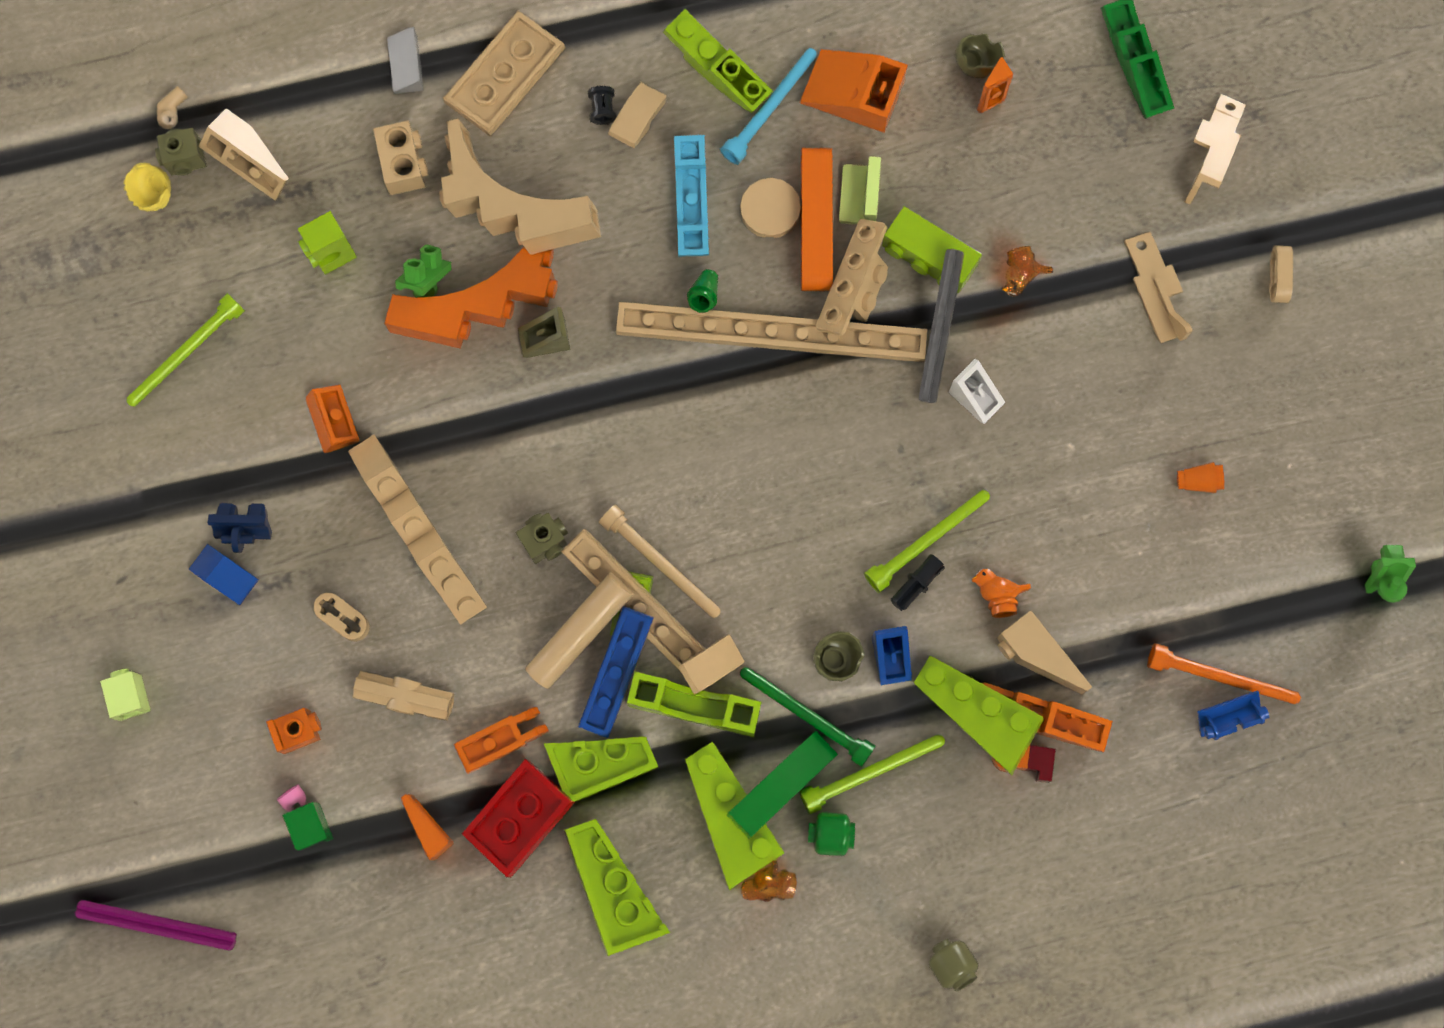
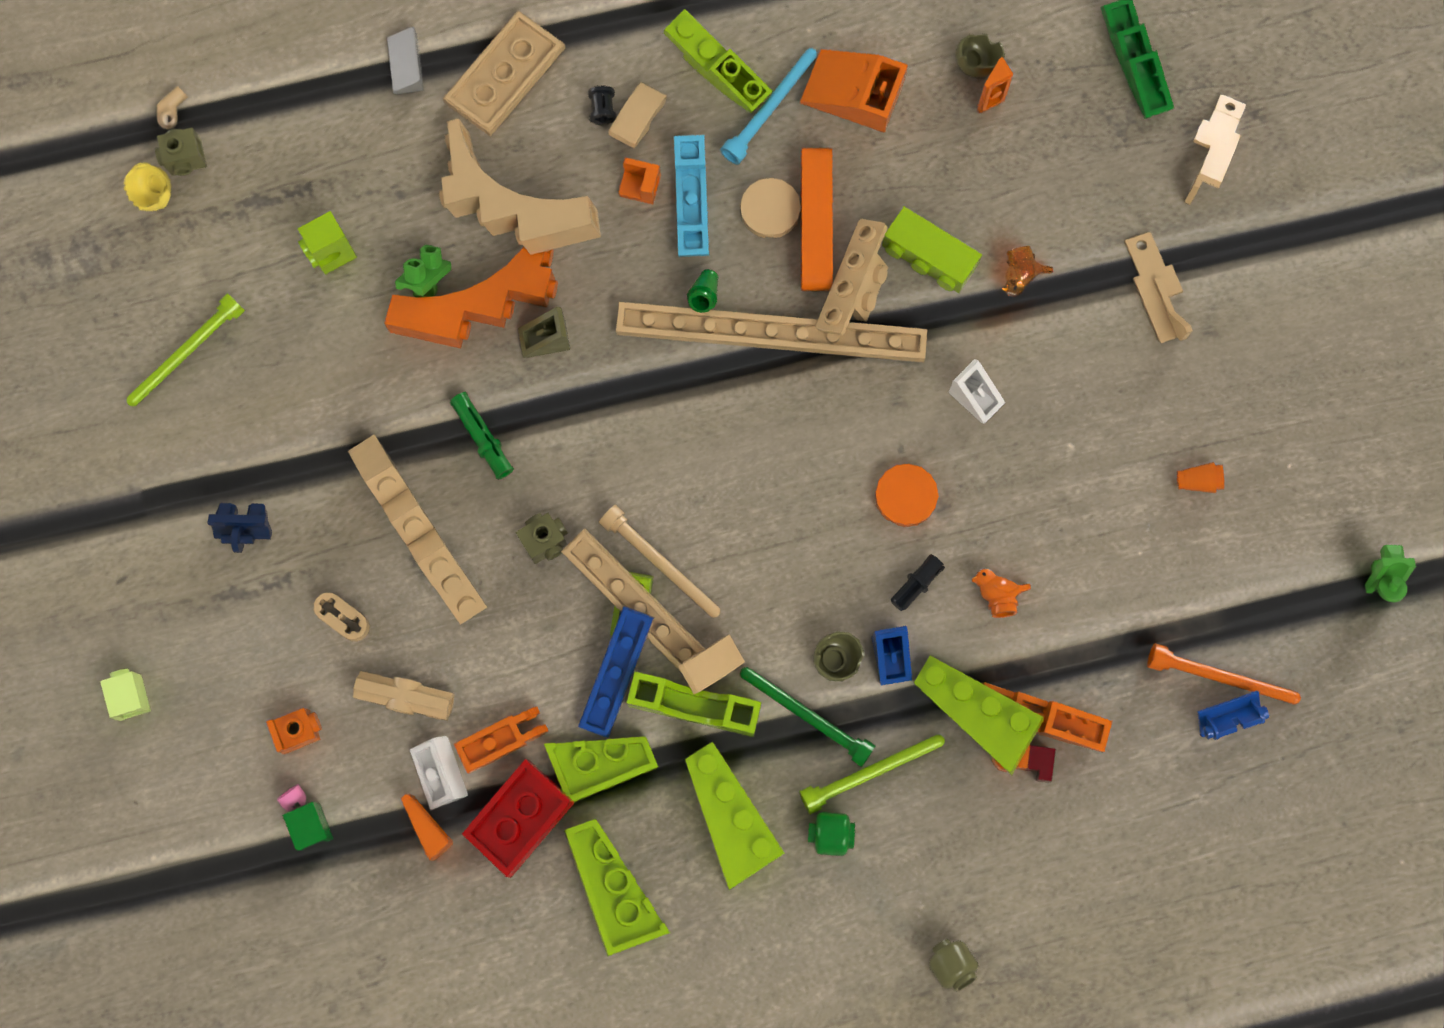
magenta axle [75,900,237,950] -> none
blue slope [189,544,259,605] -> none
tan slope [198,109,288,201] -> none
orange slope [306,385,360,453] -> none
tan brick [373,120,428,195] -> none
tan brick [525,572,635,689] -> none
green slope [727,731,838,839] -> none
clear orange animal [741,861,797,902] -> none
yellowish green panel [839,156,881,225] -> none
lime piece [864,490,990,593] -> none
flat silver axle [919,249,964,403] -> none
tan slope [997,611,1092,695] -> none
tan beam [1270,245,1293,303] -> none
none -> white slope [409,736,468,810]
none -> green pin [449,392,514,480]
none -> orange panel [619,158,661,204]
none -> orange tile [875,464,939,527]

